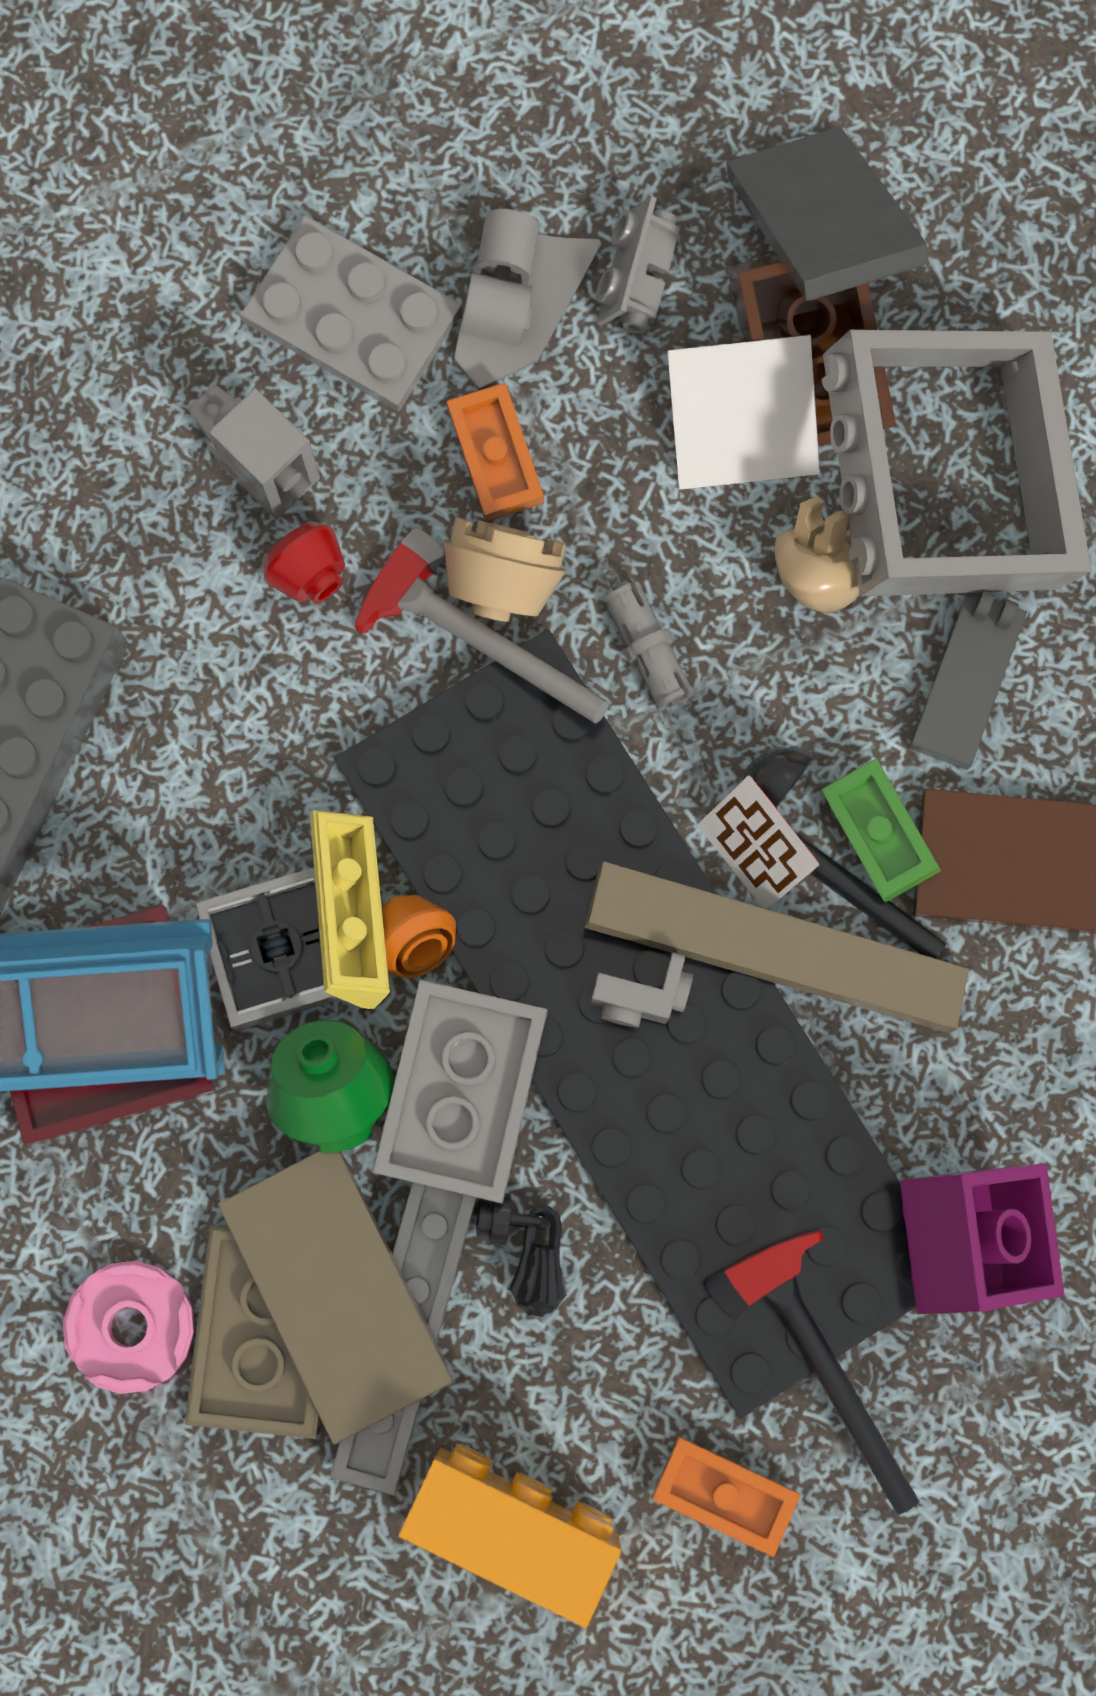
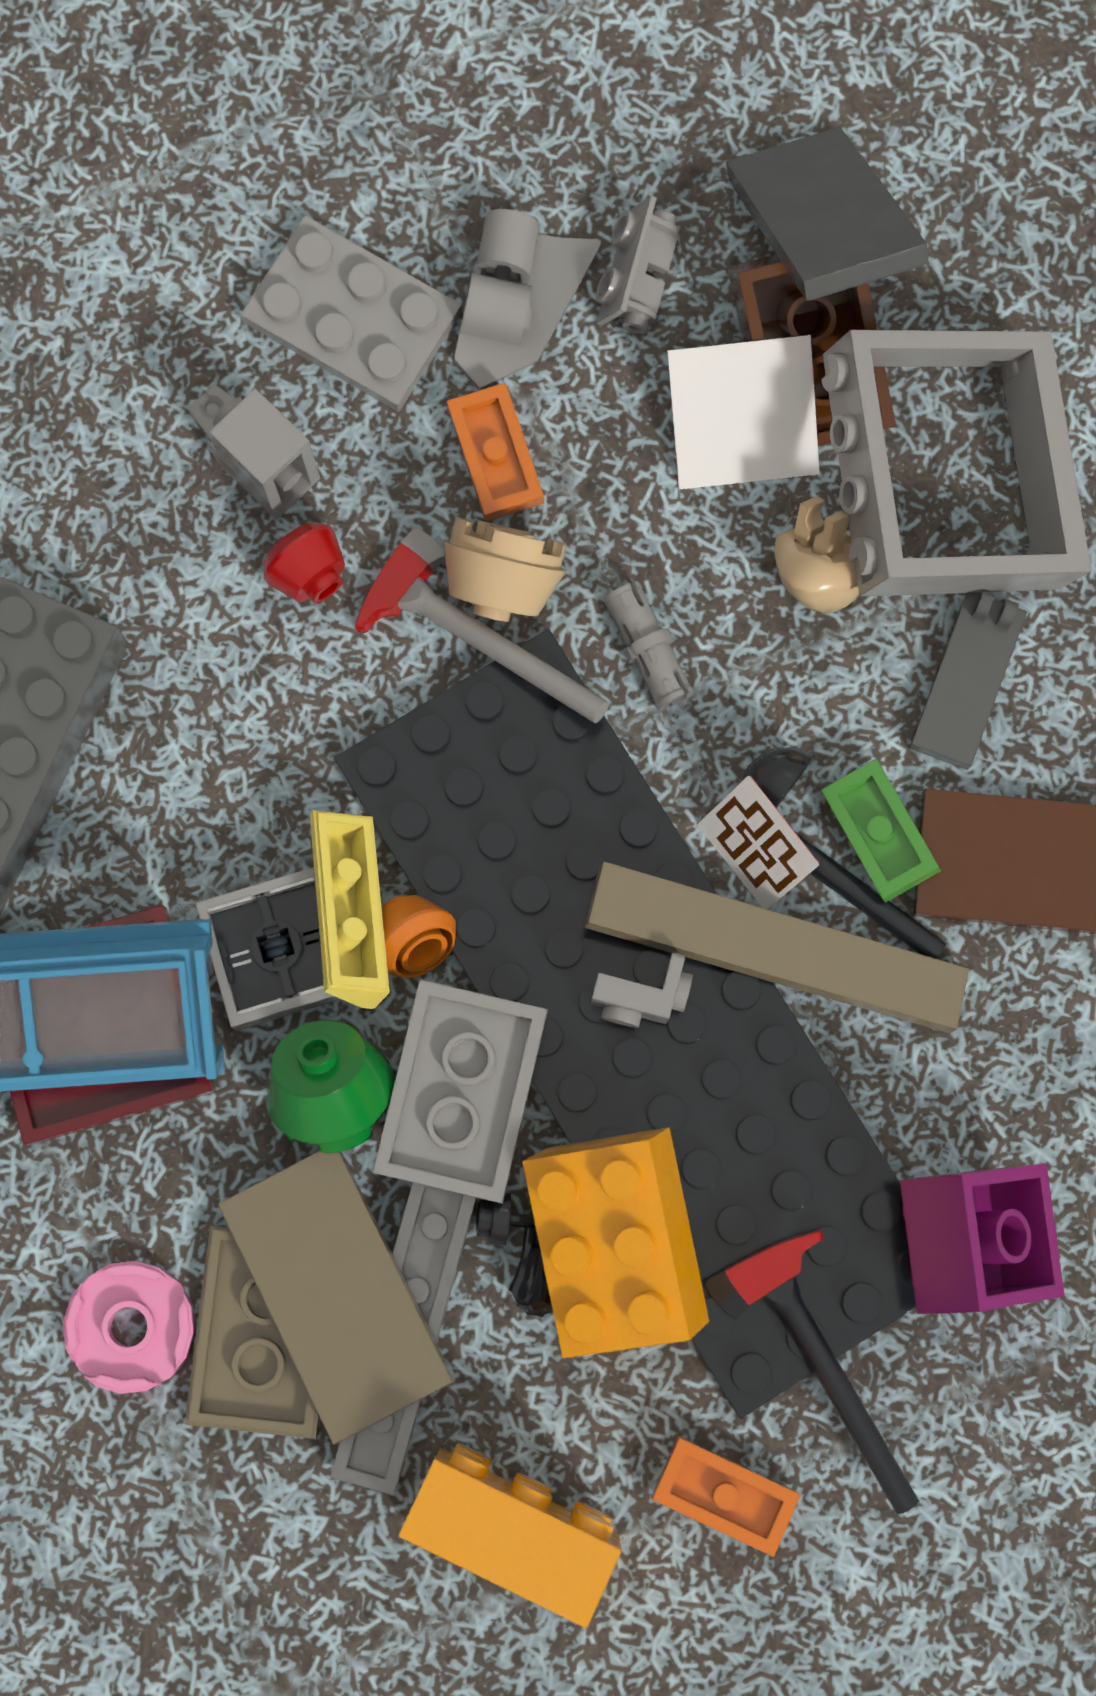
none -> light orange brick [522,1127,710,1358]

